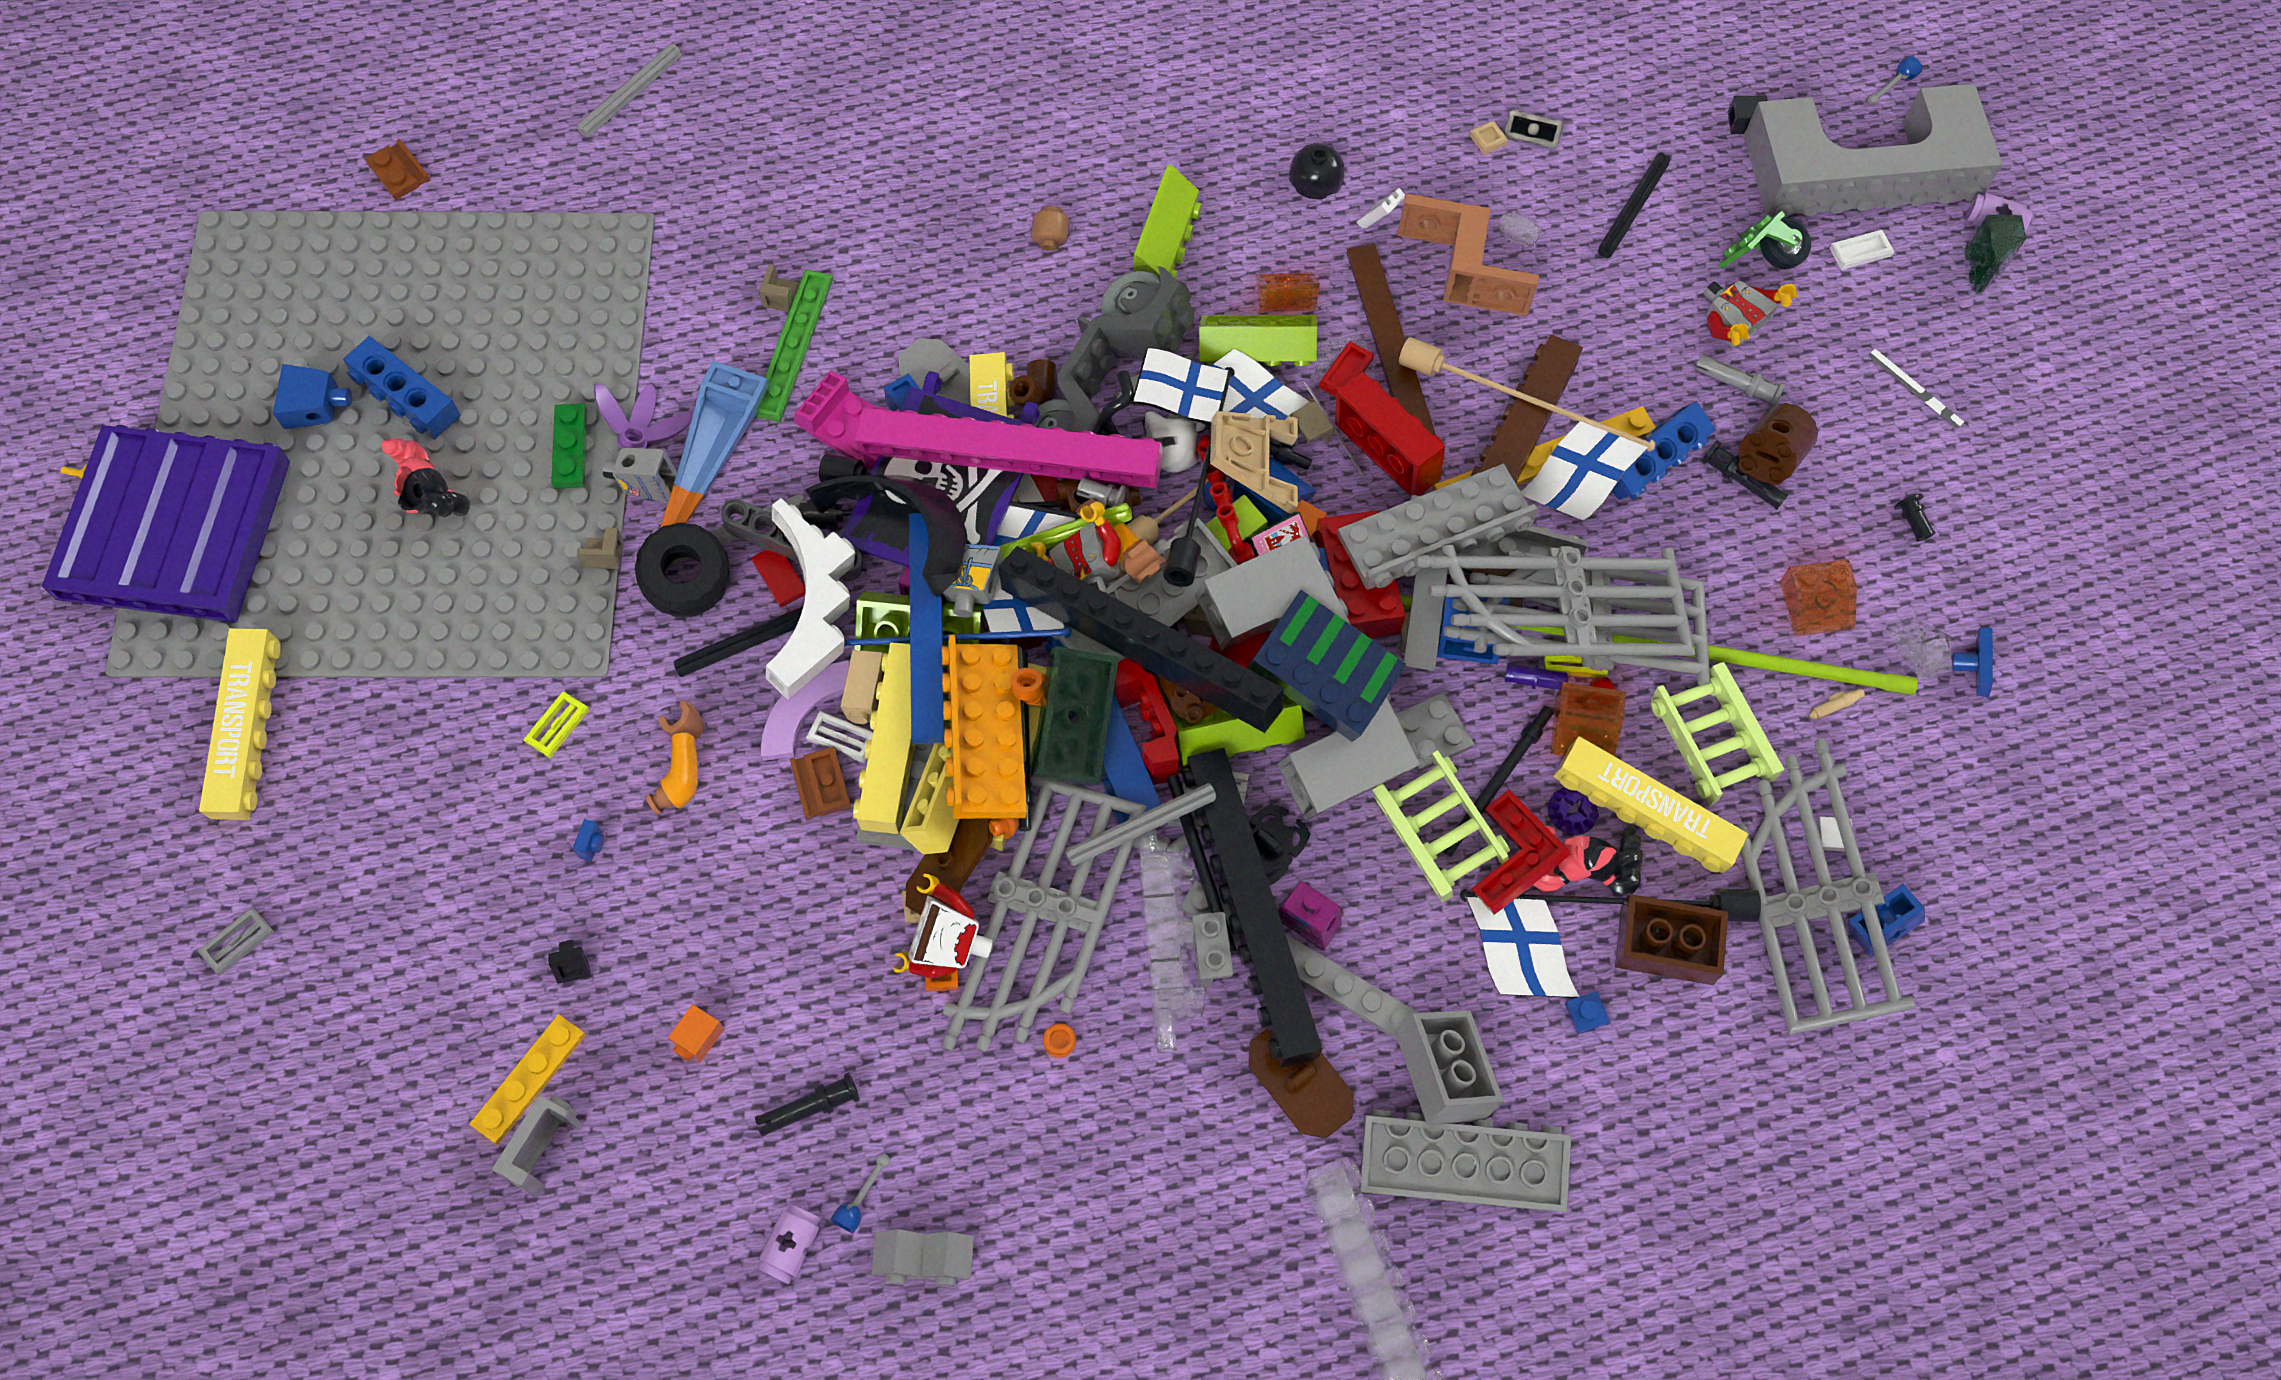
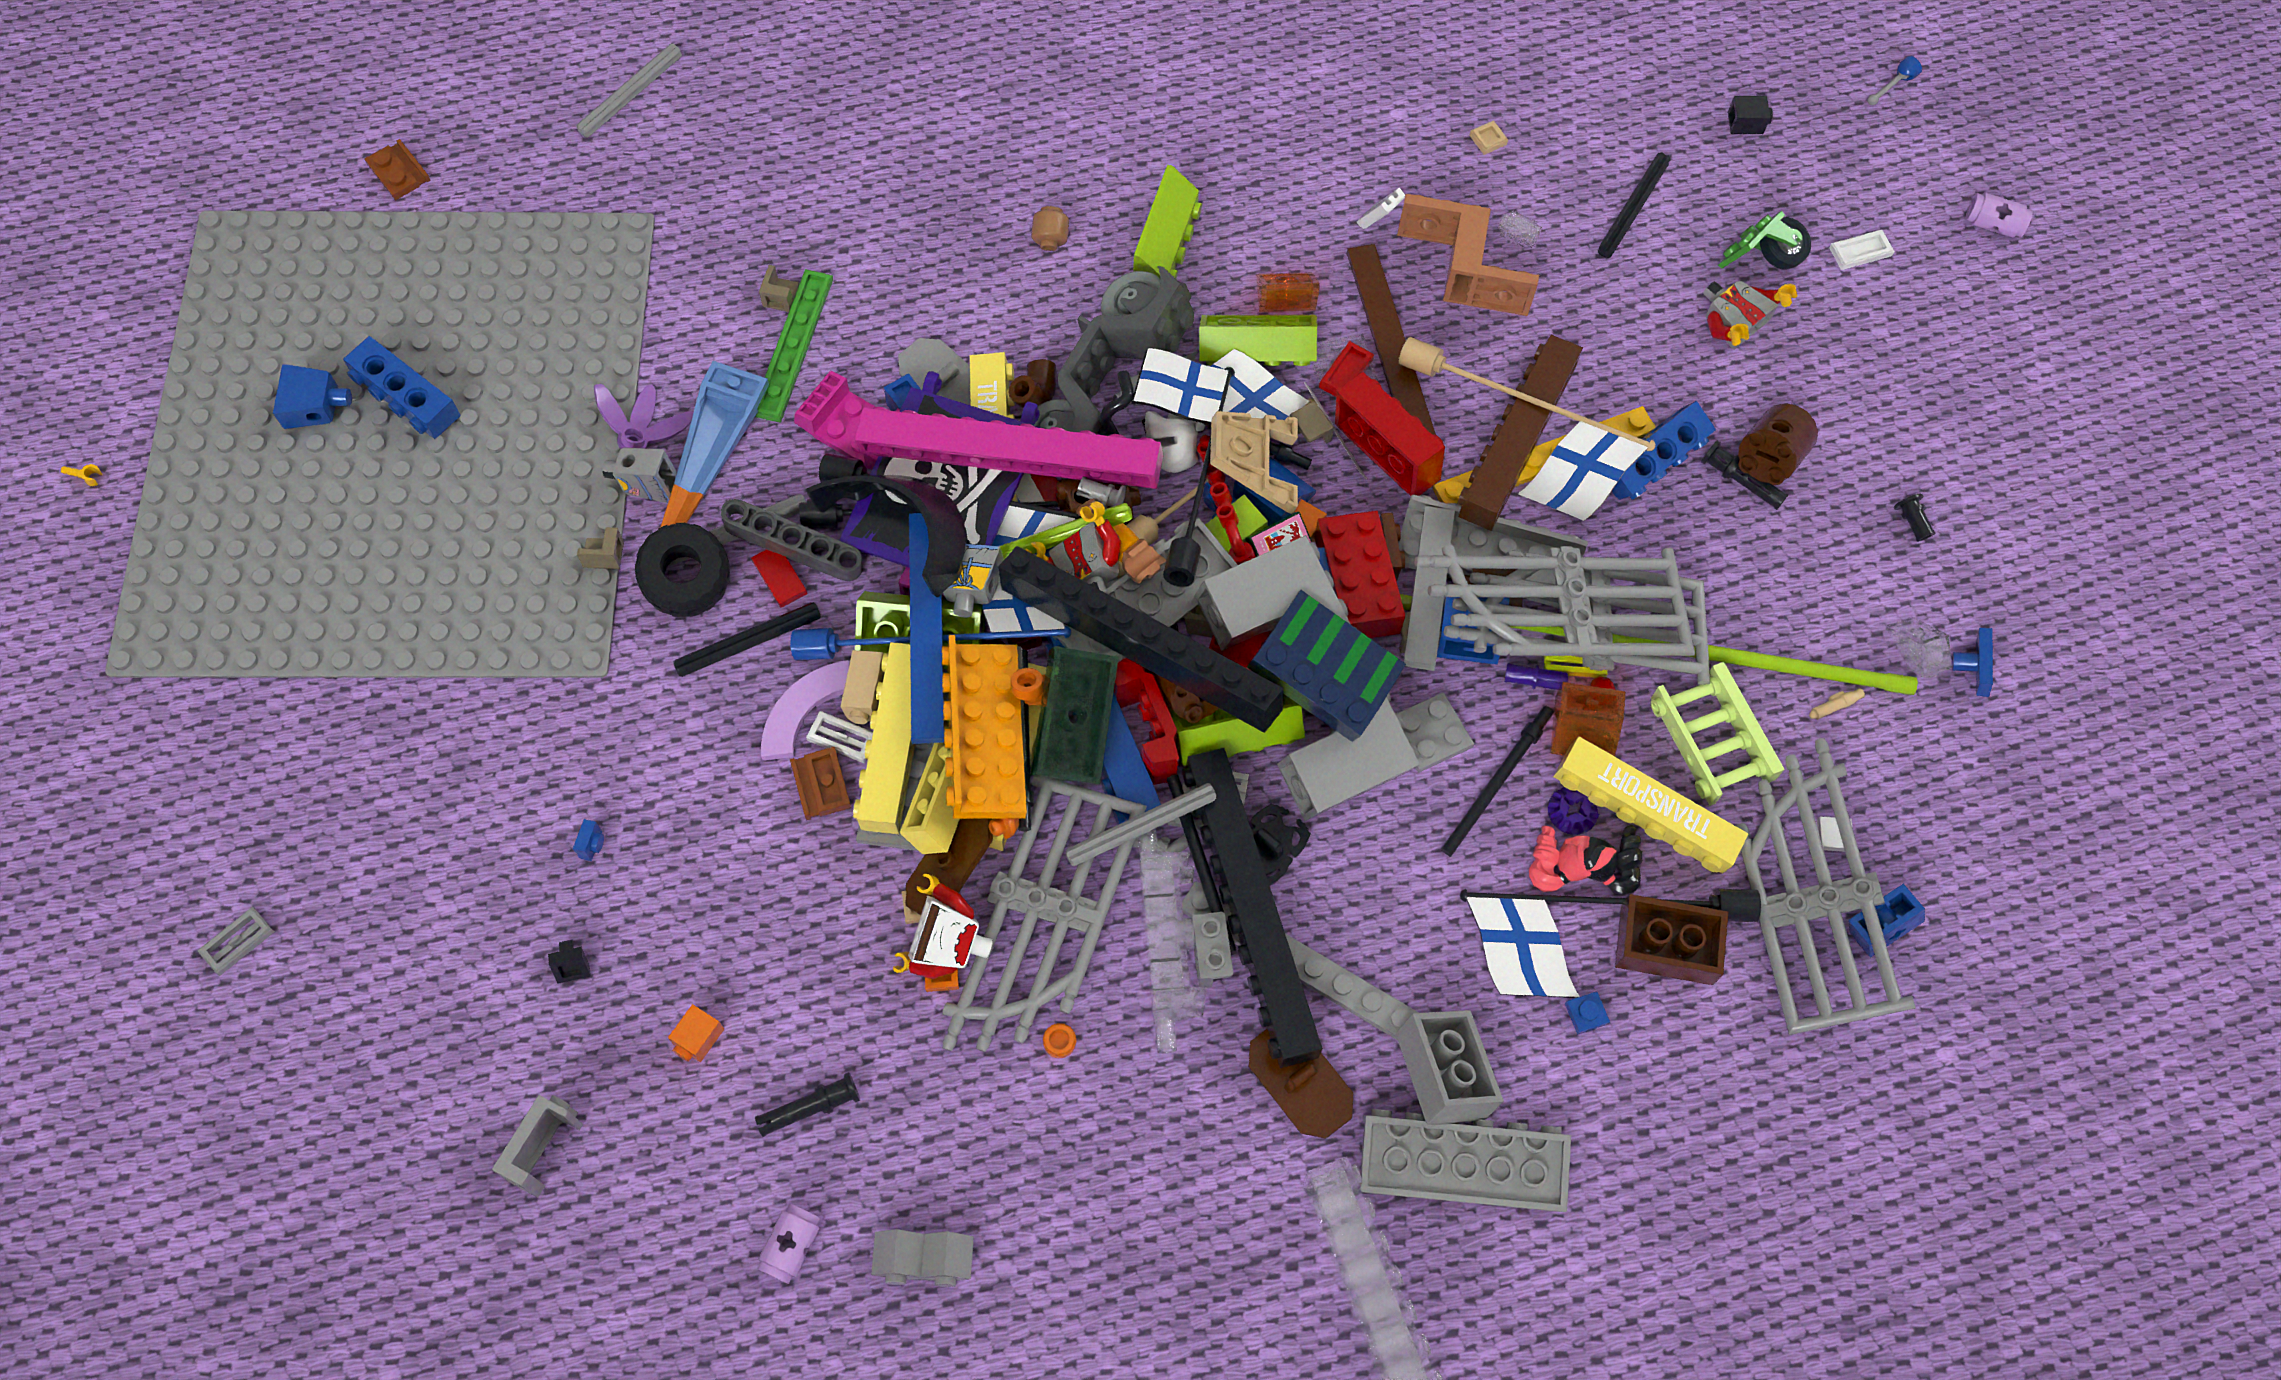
dark purple panel [42,425,290,623] -> none
light yellow brick [199,628,281,820] -> none
black hair [382,438,470,518] -> none
yellow plate [469,1014,586,1145] -> none
neon yellow tile [523,691,589,759] -> none
green plate [551,403,587,489] -> none
piece [646,700,704,815] -> none
white arch [766,498,855,700] -> none
hinge [830,1154,890,1234] -> none
magenta torso [1277,881,1342,951] -> none
black cylinder [1289,143,1344,200] -> none
light grey bracket [1337,463,1538,590] -> none
yellowish green fence [1372,750,1510,903] -> none
red plate [1472,789,1571,915] -> none
slope [1504,109,1564,149] -> none
light grey pin [1695,353,1786,407] -> none
light grey arch [1744,83,2003,217] -> none
clear orange slope [1780,559,1857,636] -> none
sticker [1868,349,1964,428] -> none
slope [1965,215,2026,294] -> none

